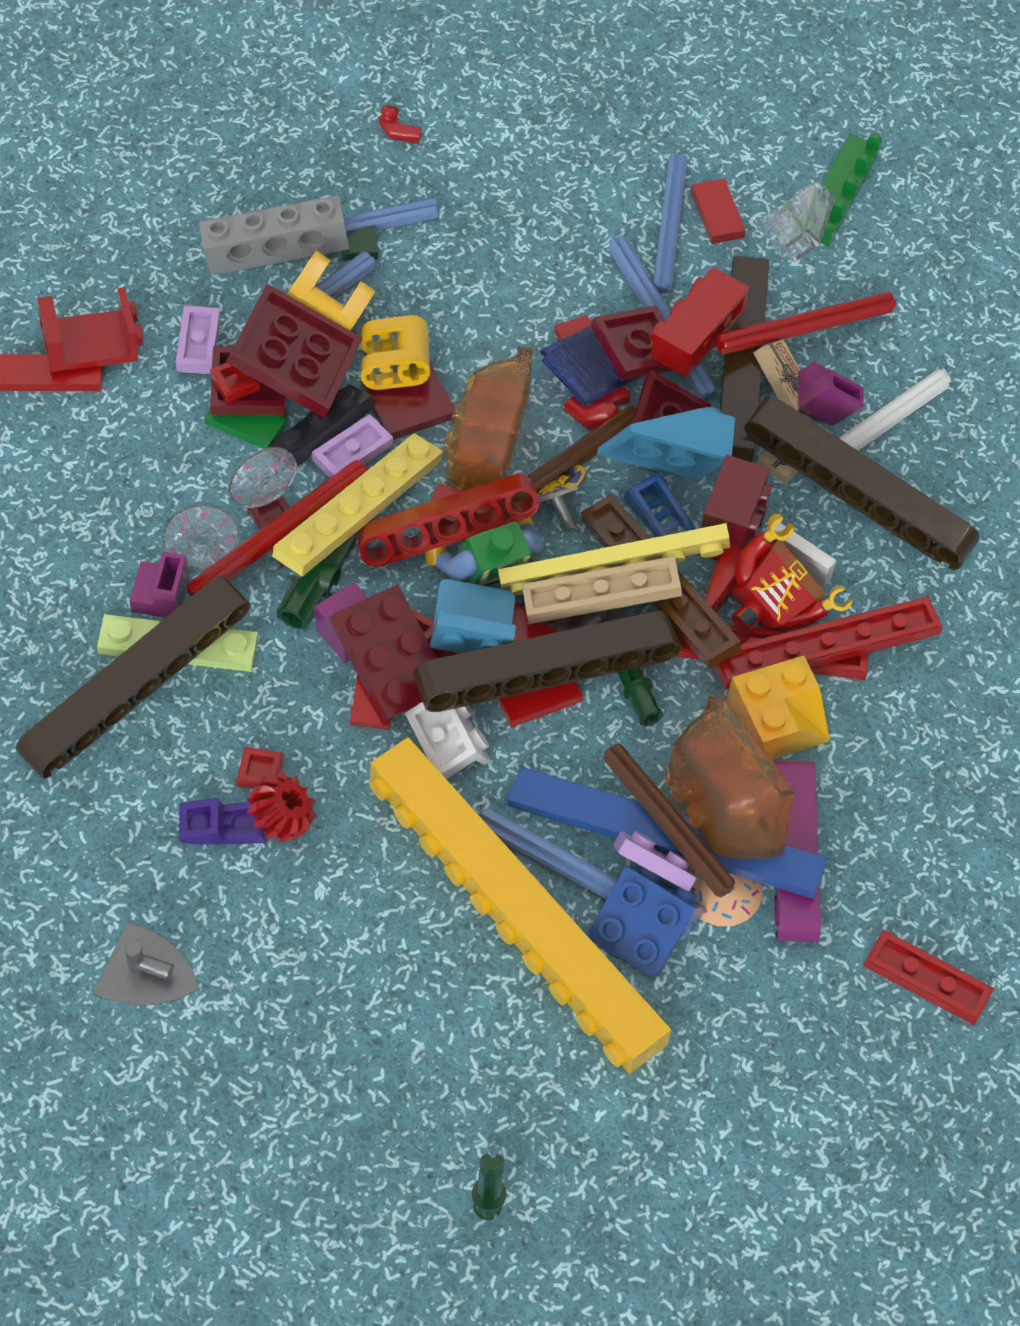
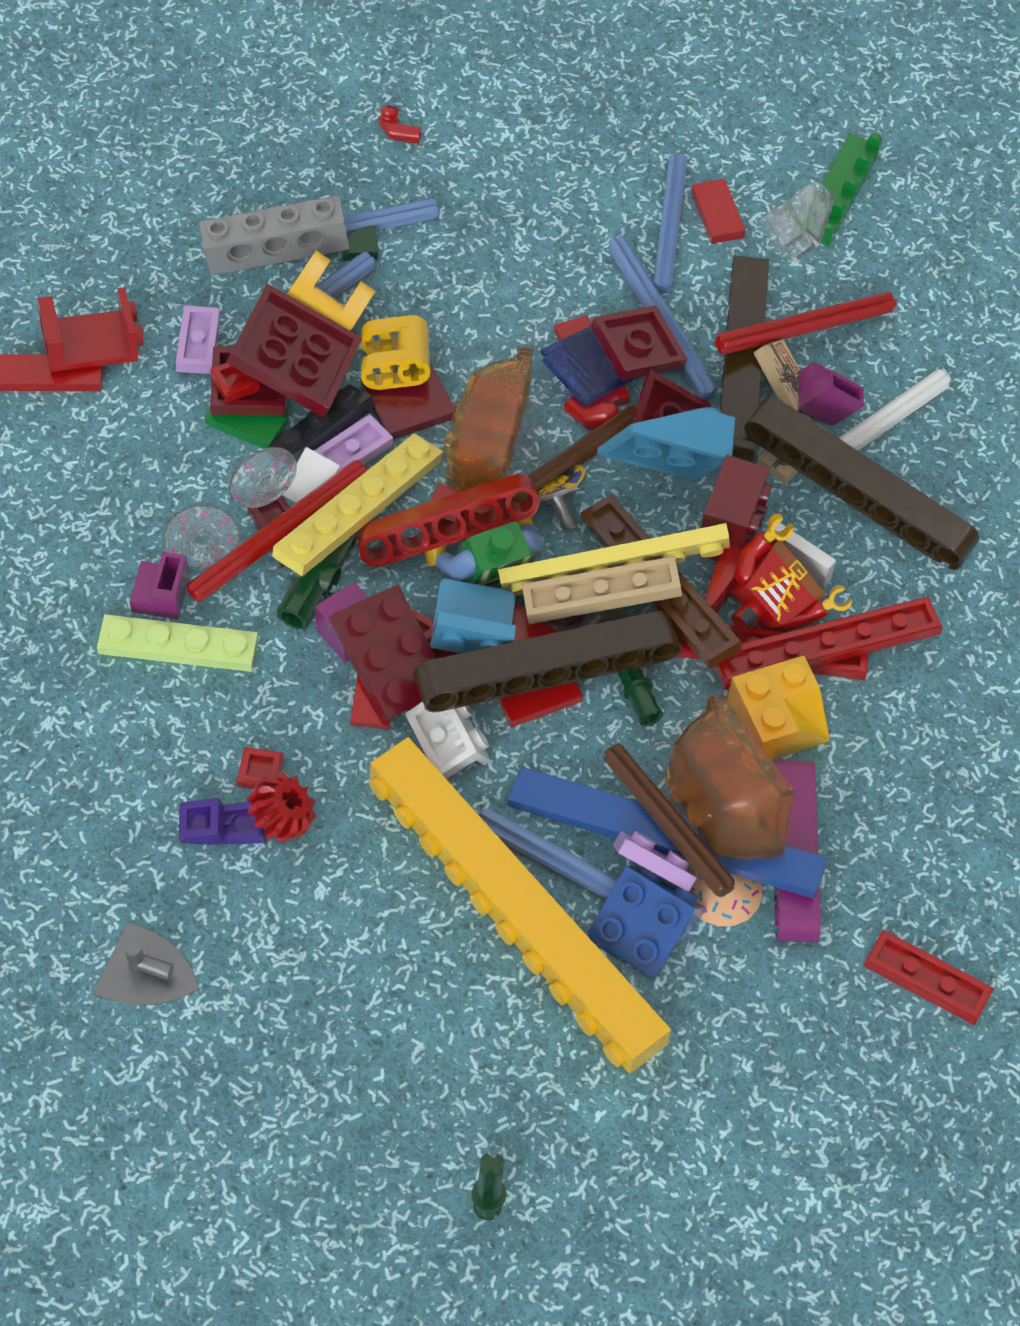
dark brown beam [15,576,251,779] -> none
blue slope [623,472,696,537] -> none
red brick [650,267,750,378] -> none
none -> white sticker [281,447,340,503]

